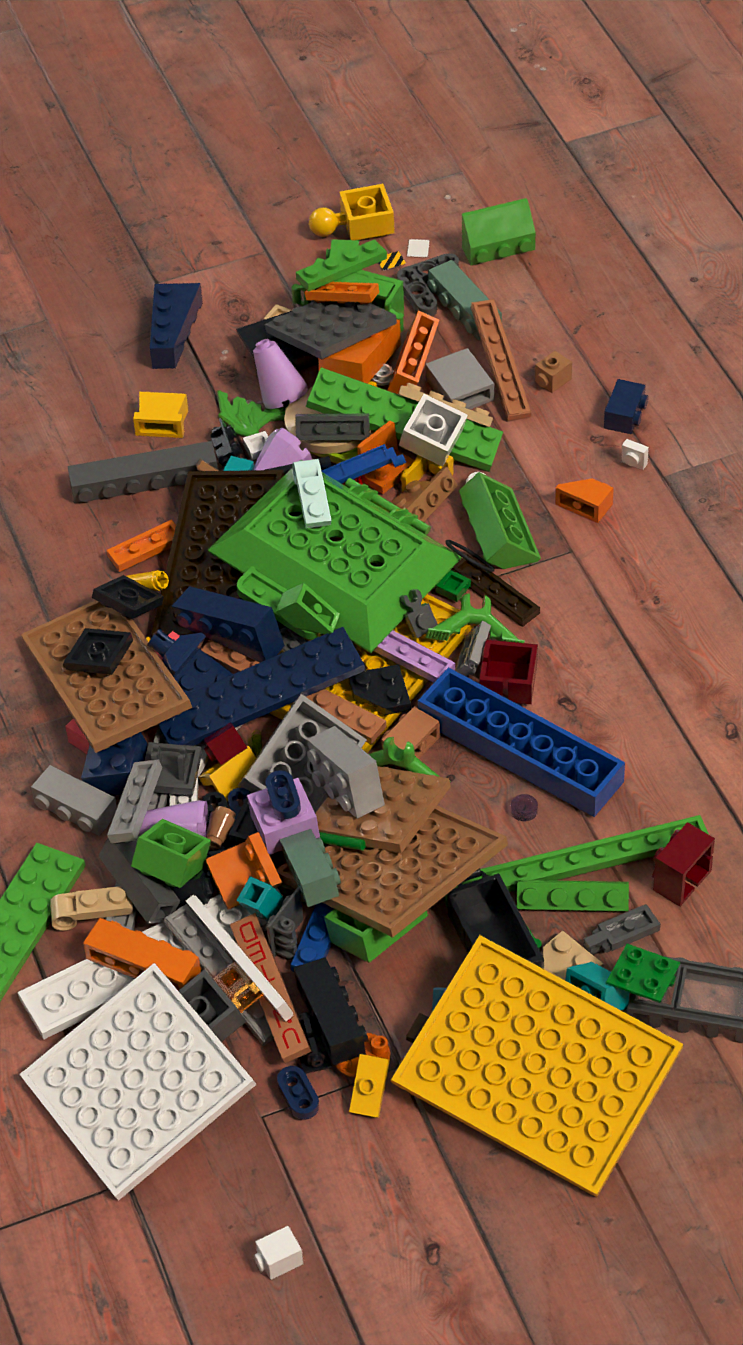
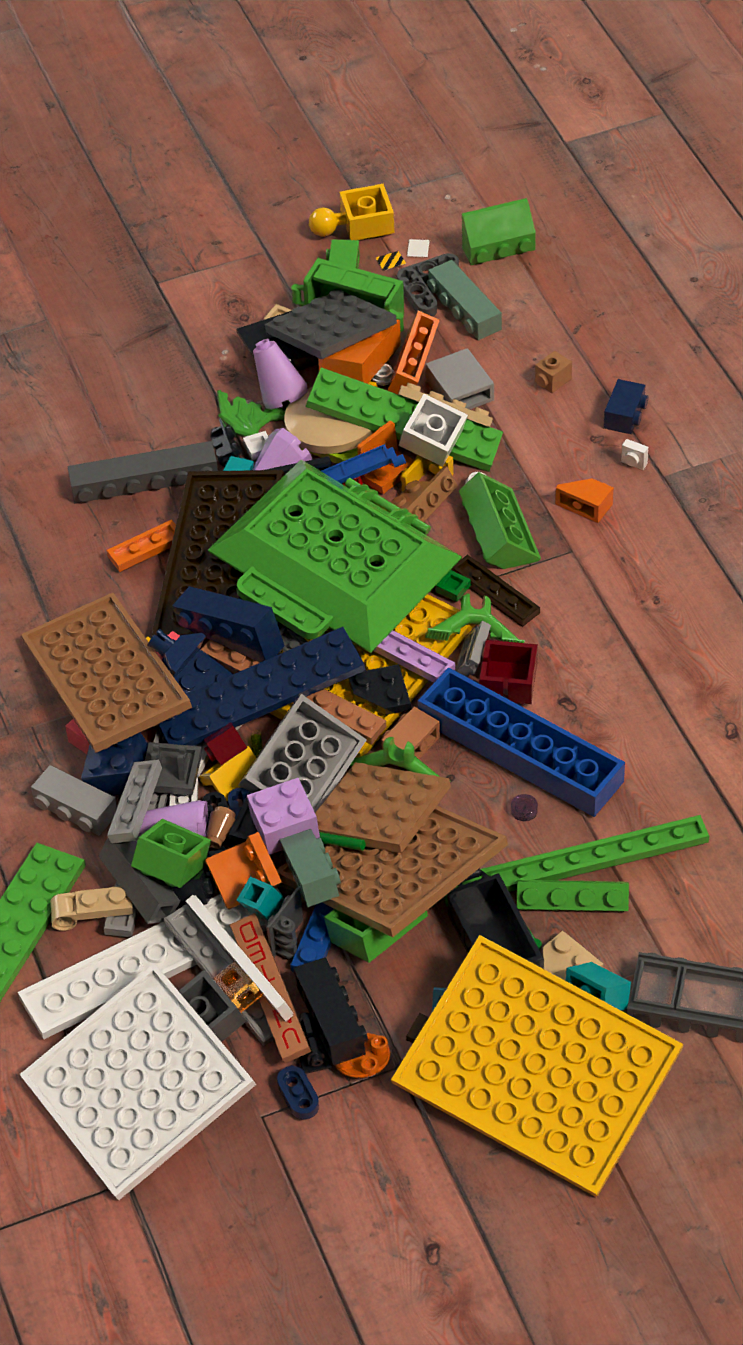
black plate [63,628,133,675] -> none
orange brick [83,918,201,991] -> none
black plate [92,575,164,619] -> none
yellow piece [127,570,169,591] -> none
yellow hips [133,392,188,438] -> none
dark blue wedge [150,283,203,369] -> none
medium nougat tile [196,458,219,471] -> none
white brick [254,1226,303,1280] -> none
dark blue plate [265,770,301,819] -> none
bright green slope [276,583,340,634] -> none
light aqua plate [292,459,332,528] -> none
dark grey plate [295,413,370,440] -> none
bright green plate [296,240,387,292] -> none
orange plate [305,282,380,304] -> none
light grey brick [307,726,385,819] -> none
yellow plate [349,1054,390,1118] -> none
dark grey plate [400,589,438,638] -> none
black piece [445,540,495,572] -> none
nougat tile [471,299,531,421] -> none
dark grey hinge [583,904,661,955] -> none
green hinge [606,943,681,1003] -> none
dark red piece [652,822,715,907] -> none

